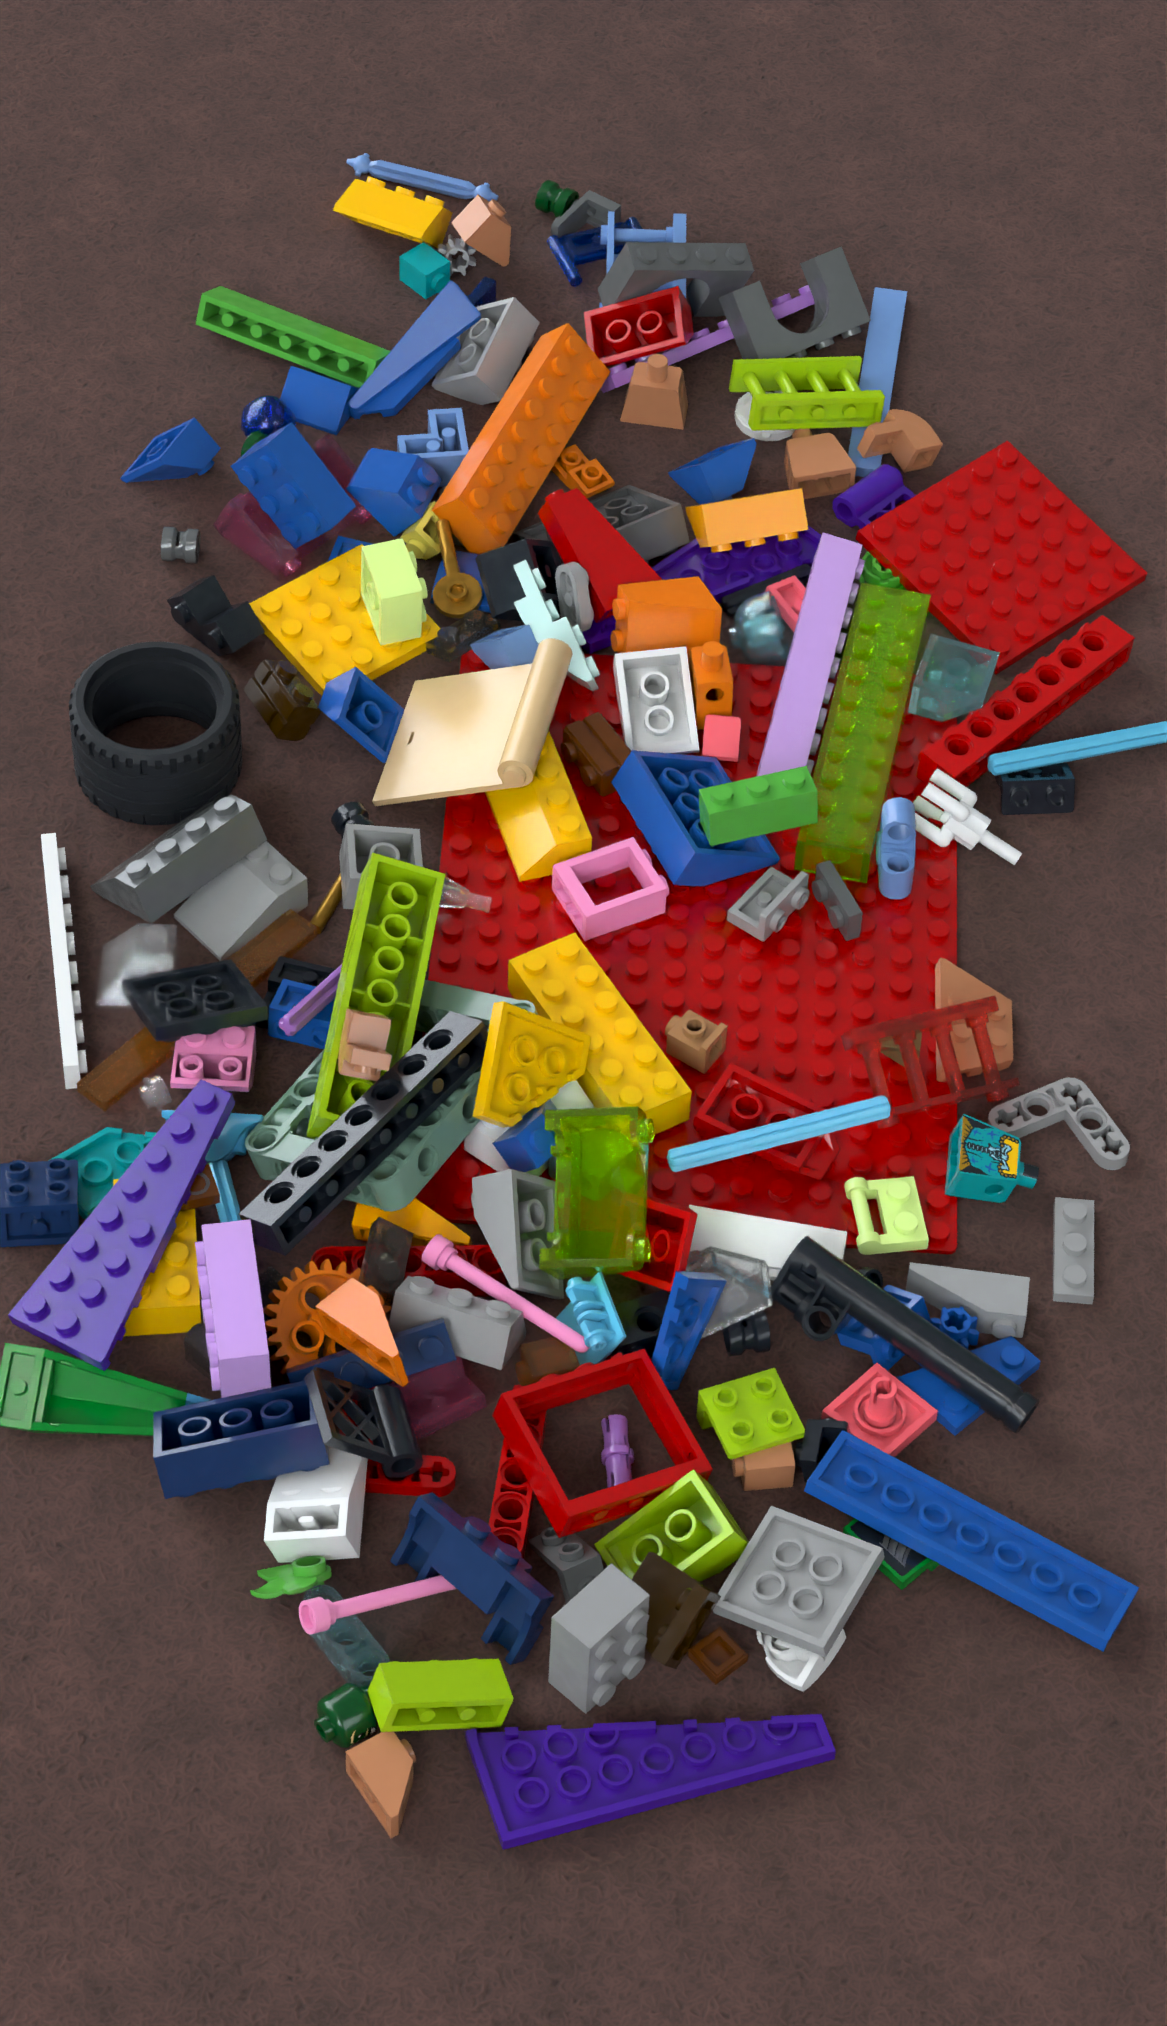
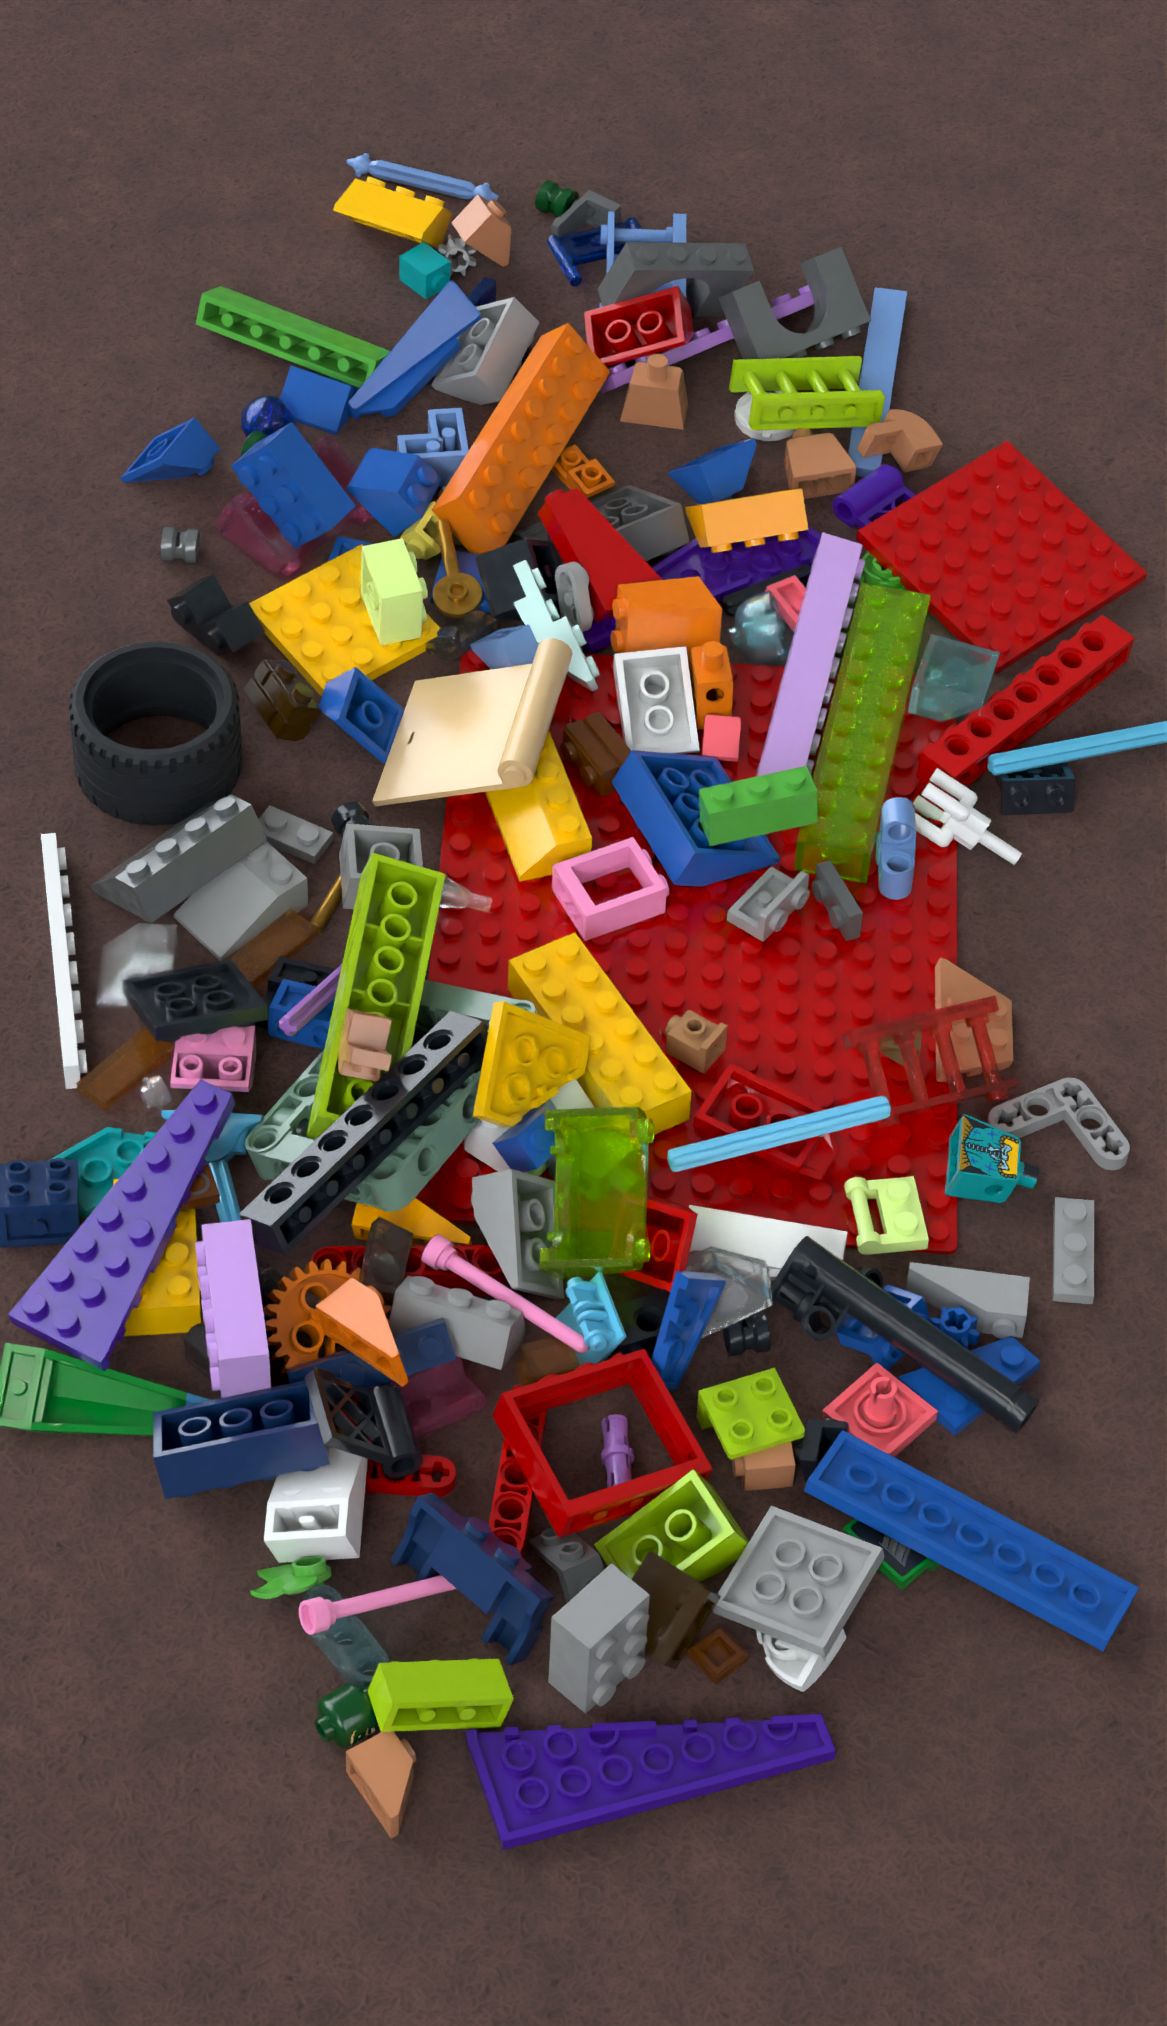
none -> light grey plate [258,805,333,865]

